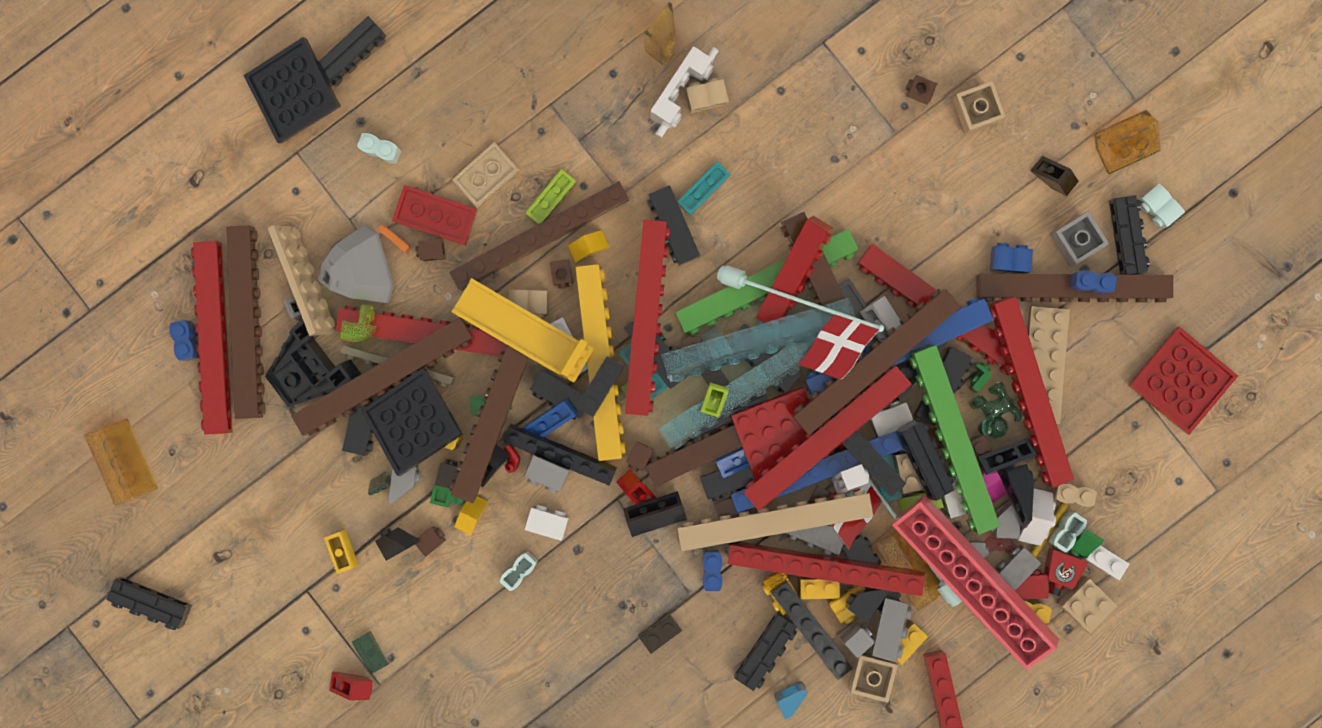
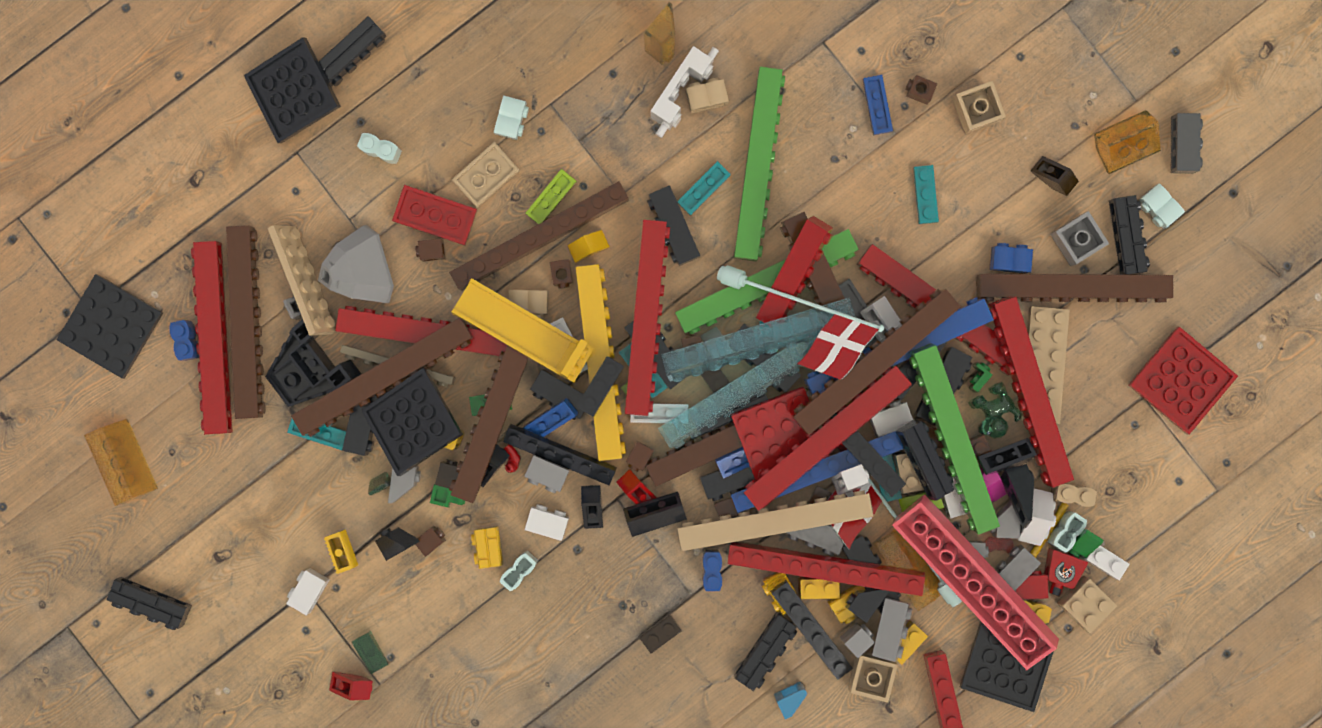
clear neon green brick [339,304,377,343] -> none
orange tile [378,225,412,254] -> none
yellow slope [454,496,488,535] -> none
lime slope [701,383,729,418] -> none
blue brick [1070,270,1117,294] -> none
none -> black plate [56,274,163,379]
none -> white brick [286,568,330,615]
none -> teal plate [287,419,346,450]
none -> yellow brick [471,526,503,569]
none -> light aqua brick [494,96,529,140]
none -> black slope [581,485,603,529]
none -> white plate [630,404,688,424]
none -> bright green brick [734,67,785,261]
none -> blue plate [863,75,893,136]
none -> teal plate [913,165,939,224]
none -> black plate [959,621,1054,712]
none -> dark grey brick [1171,113,1203,174]

